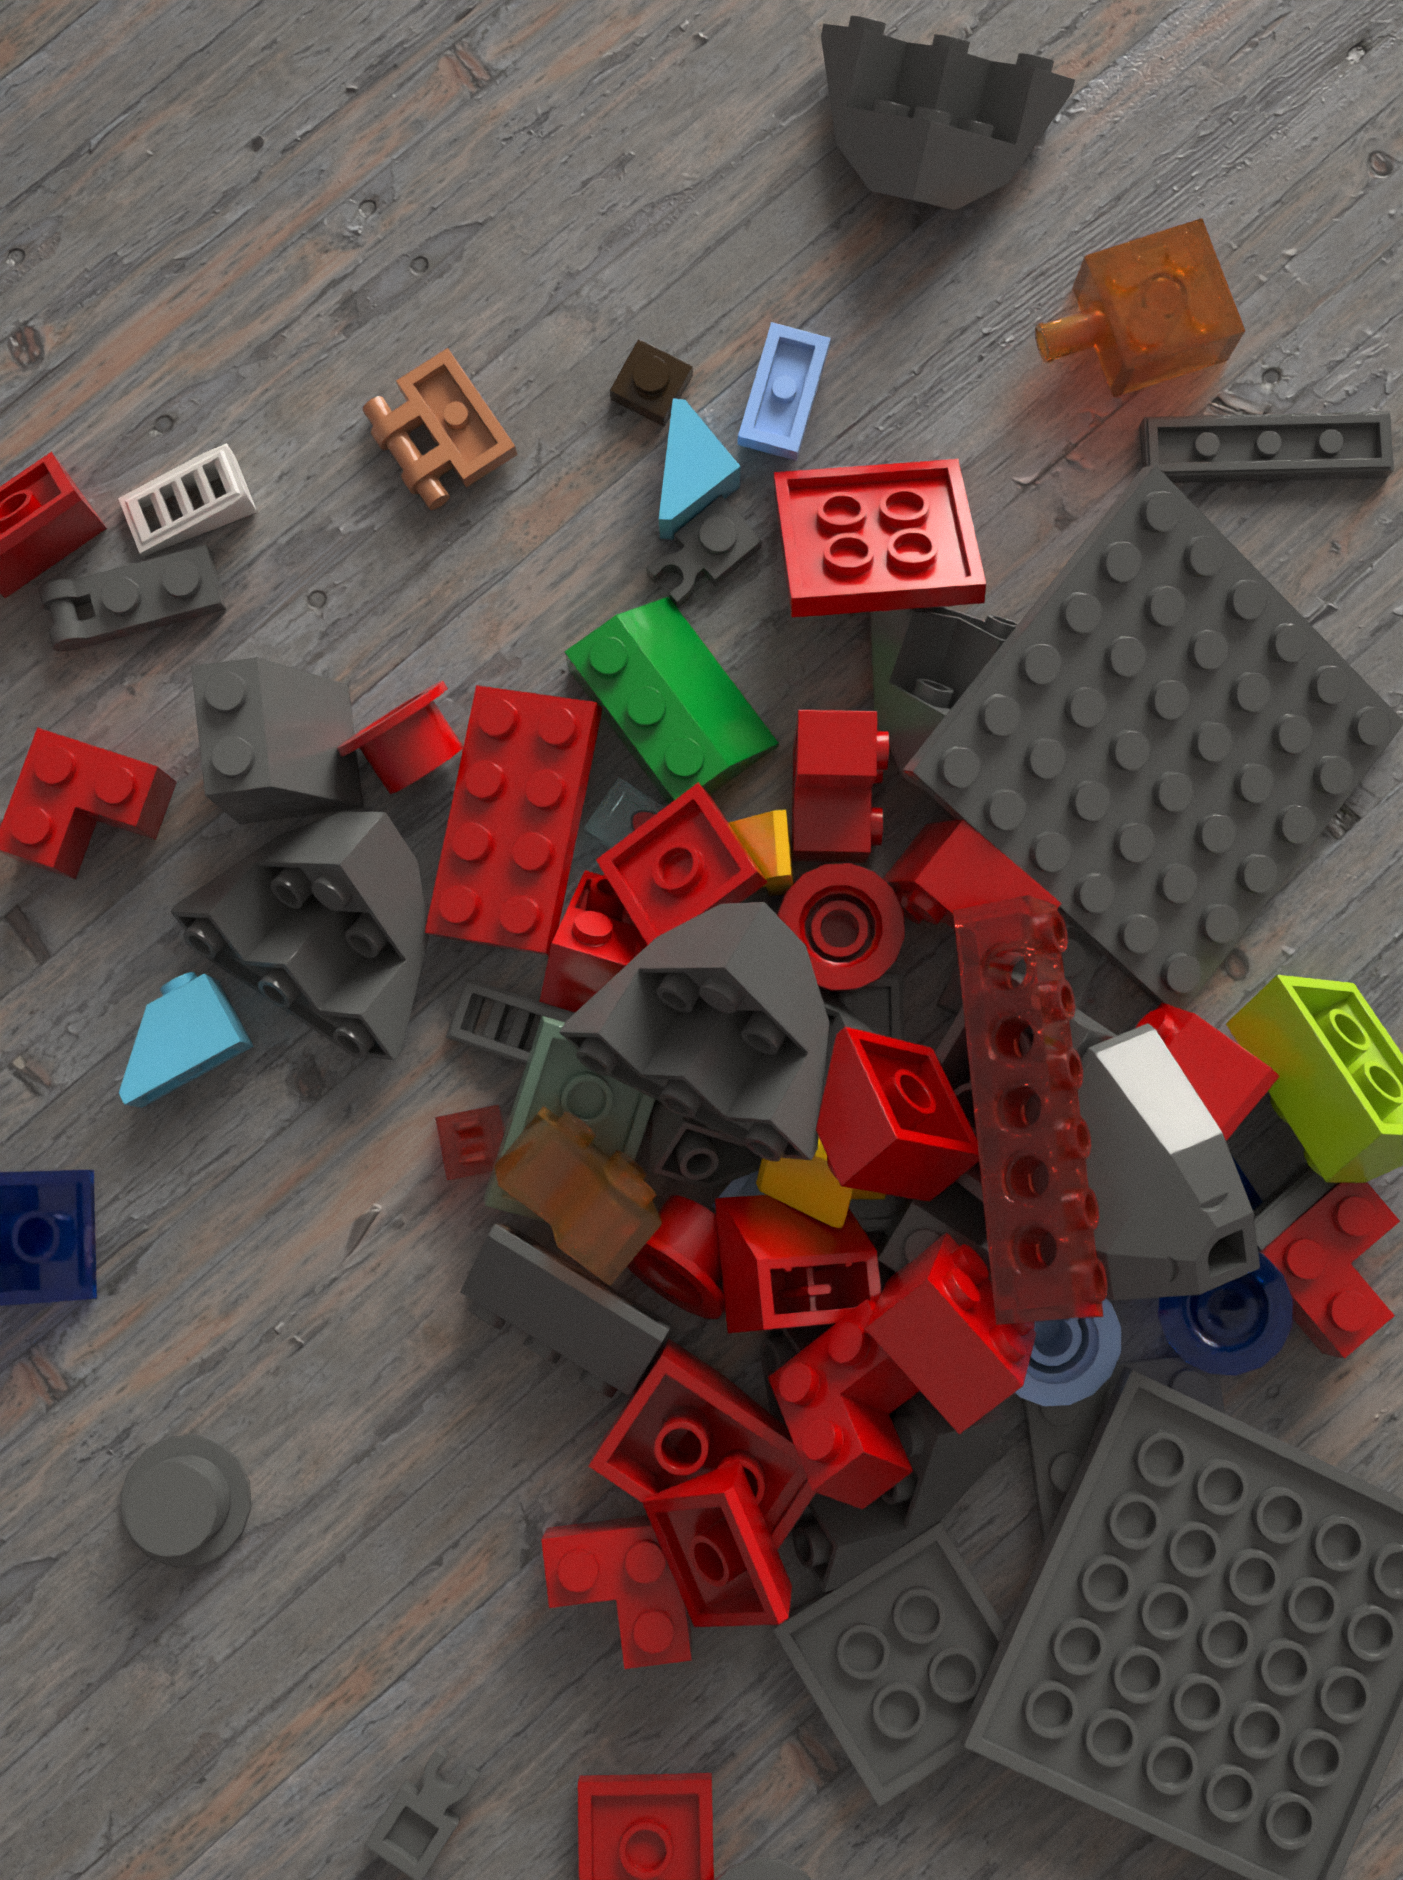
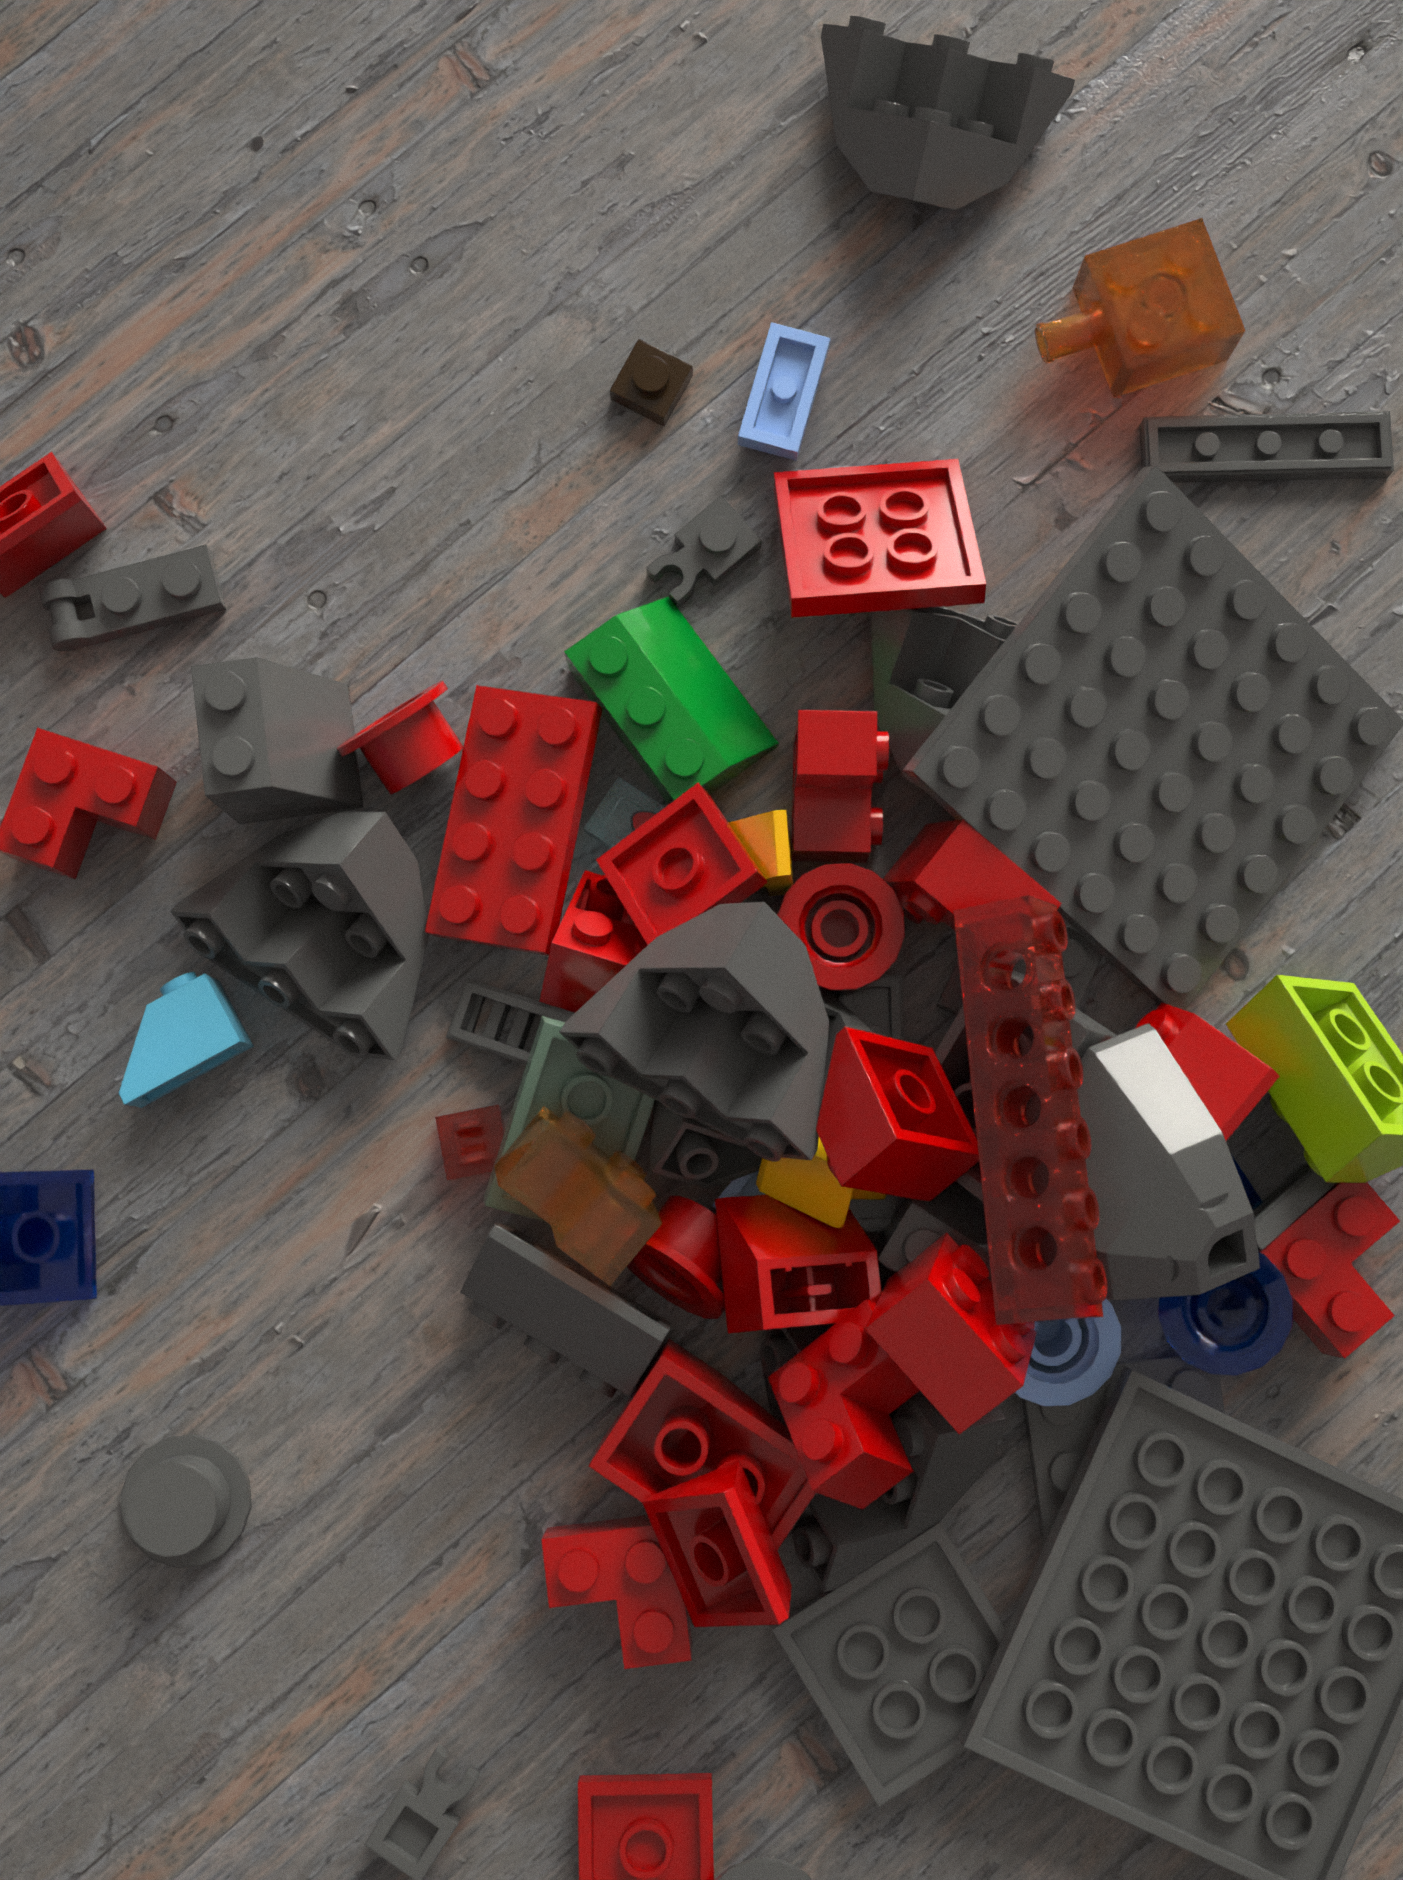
white slope [118,444,257,557] -> none
nougat plate [363,348,517,510] -> none
medium azure slope [659,398,741,540] -> none

